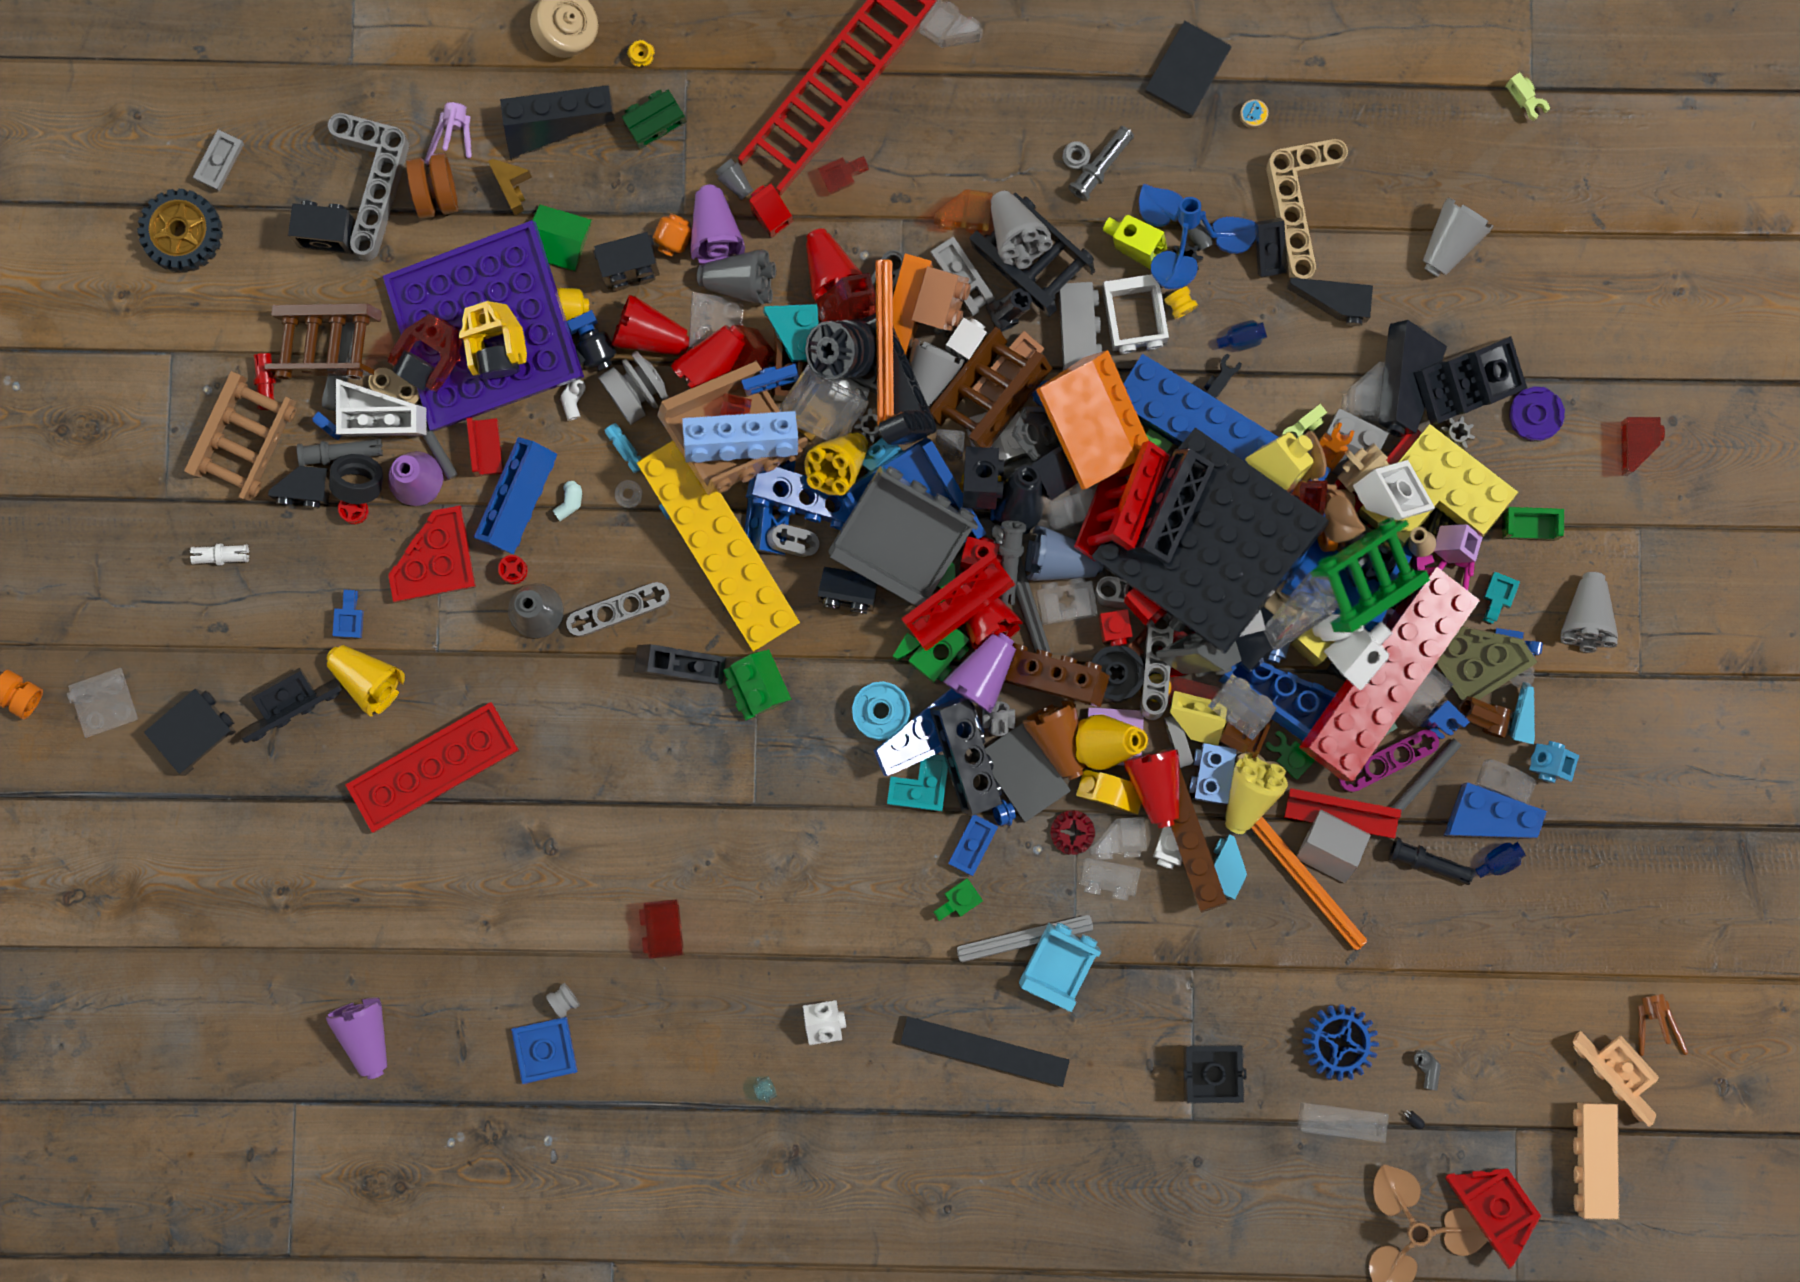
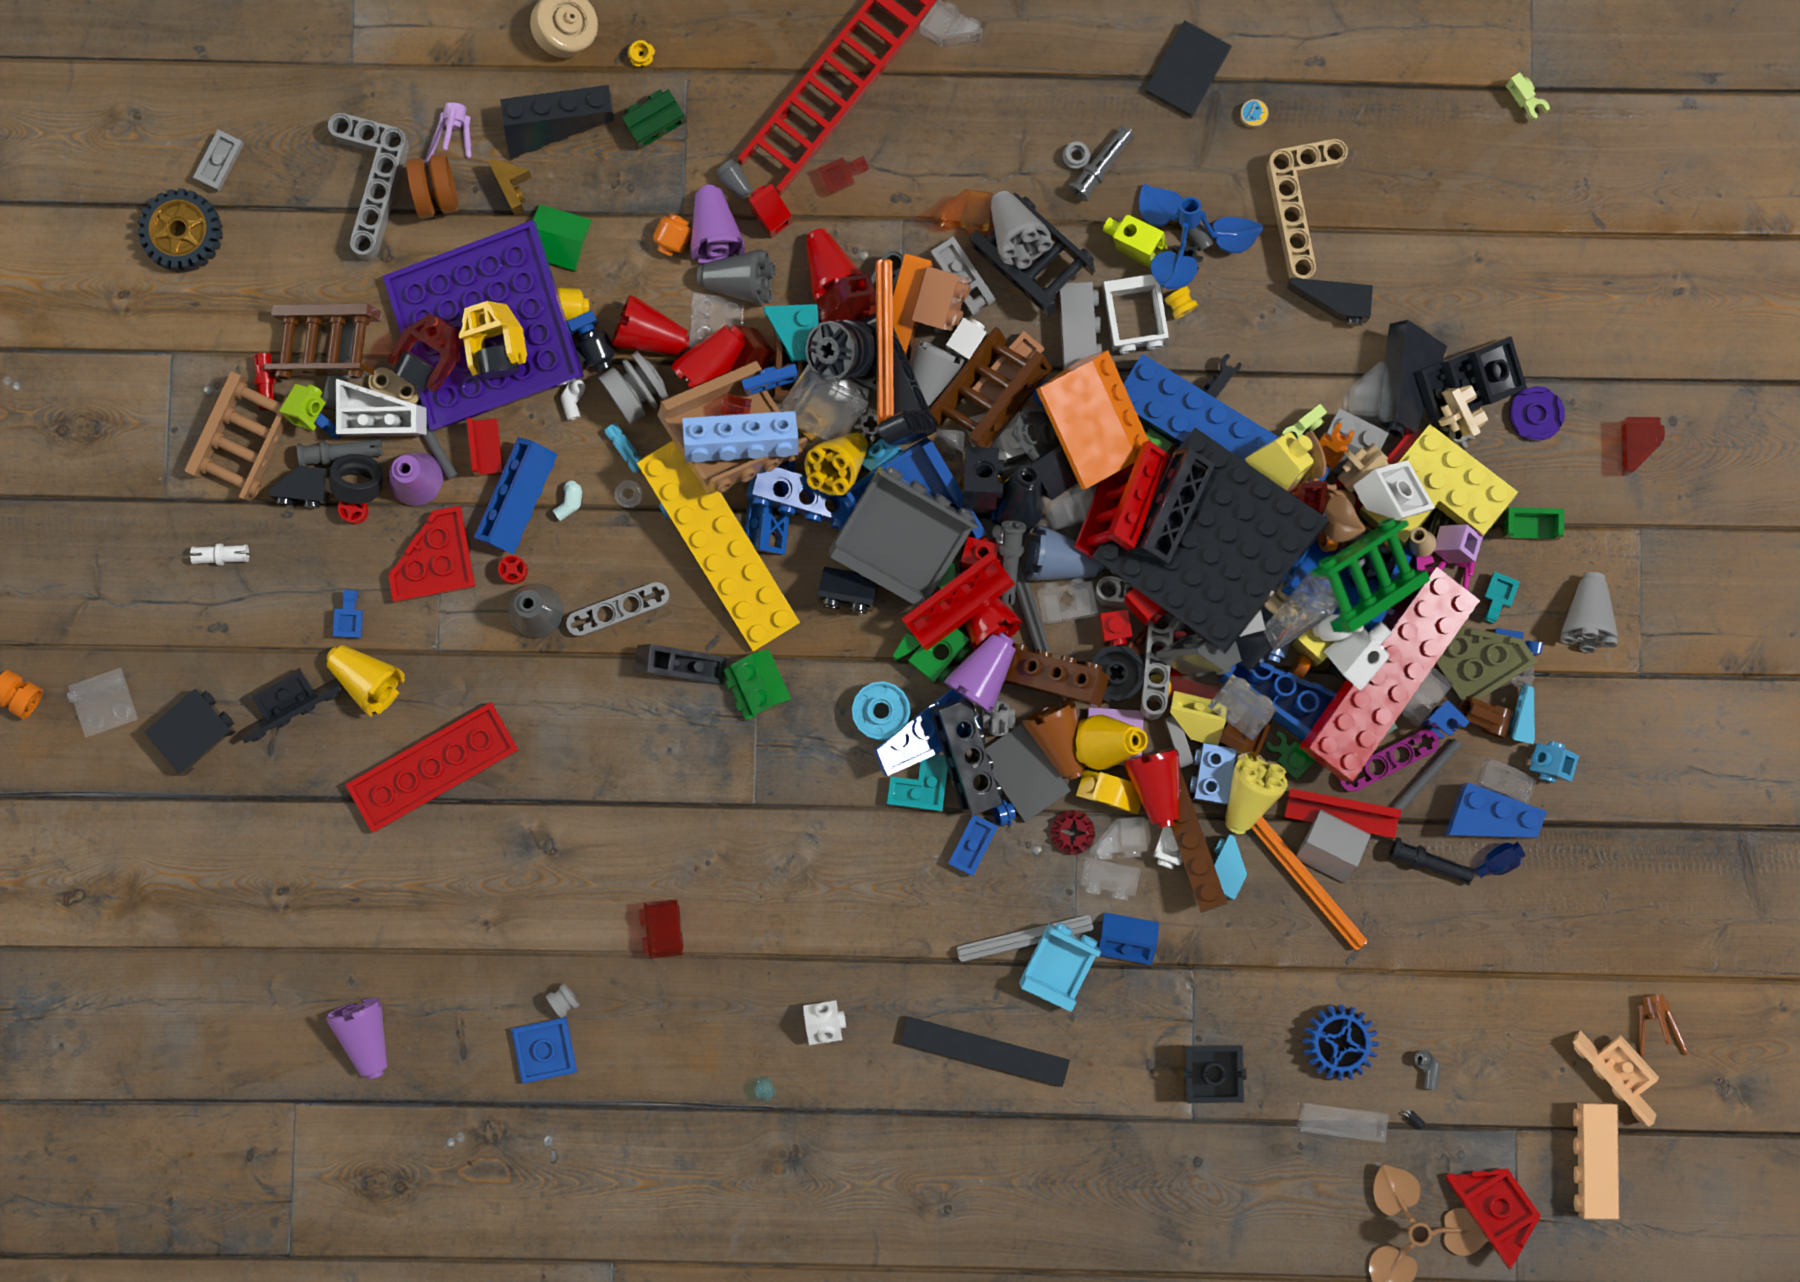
black brick [288,200,356,254] -> none
black brick [593,232,660,291] -> none
light grey beam [767,524,819,557] -> none
green plate [933,878,983,921] -> none
black piece [986,288,1033,332] -> none
clear blue plant [1216,320,1267,351] -> none
black plate [1255,218,1287,277] -> none
light grey cone [1423,197,1493,277] -> none
none -> lime brick [279,384,326,431]
none -> blue panel [1098,913,1159,965]
none -> orange tile [1289,654,1312,679]
none -> tan hips [1438,385,1488,436]

